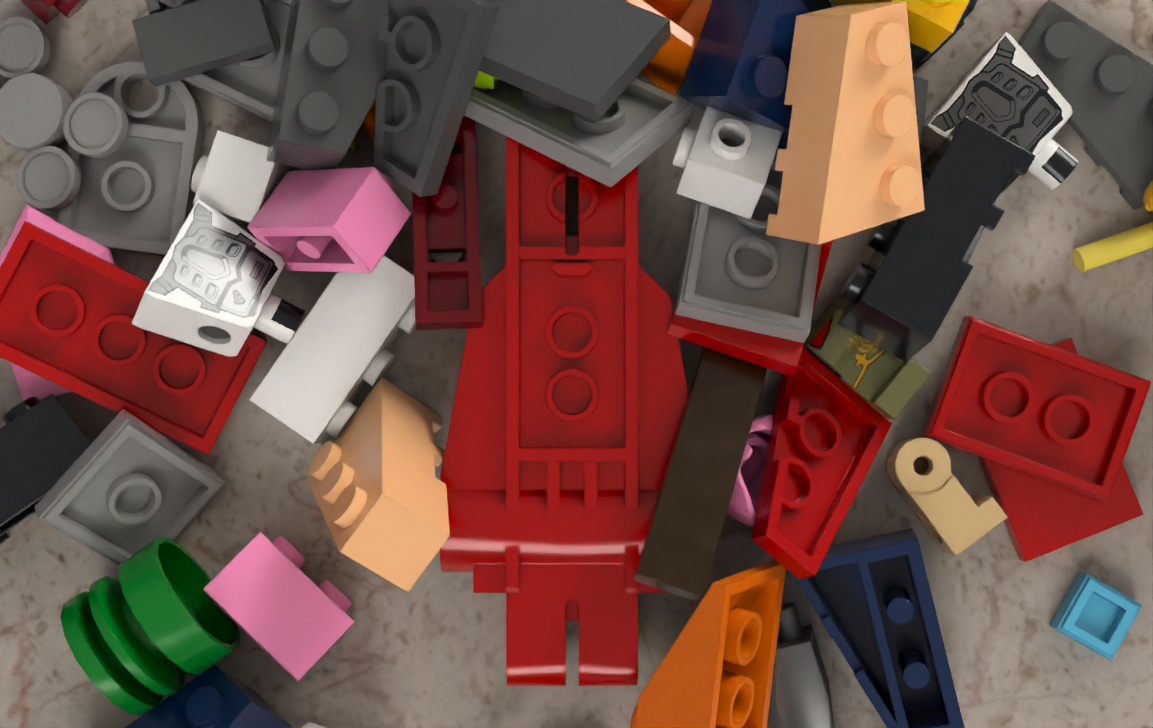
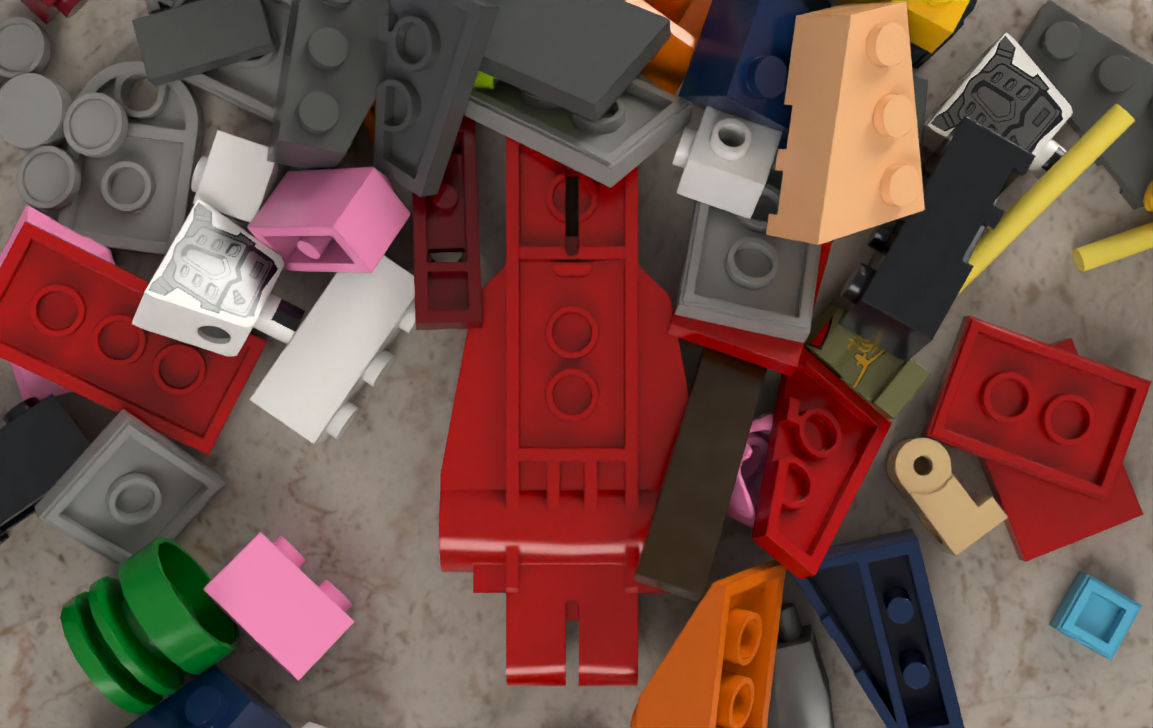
light nougat wedge [307,377,450,592] -> none
none -> light yellow bar [957,103,1135,296]

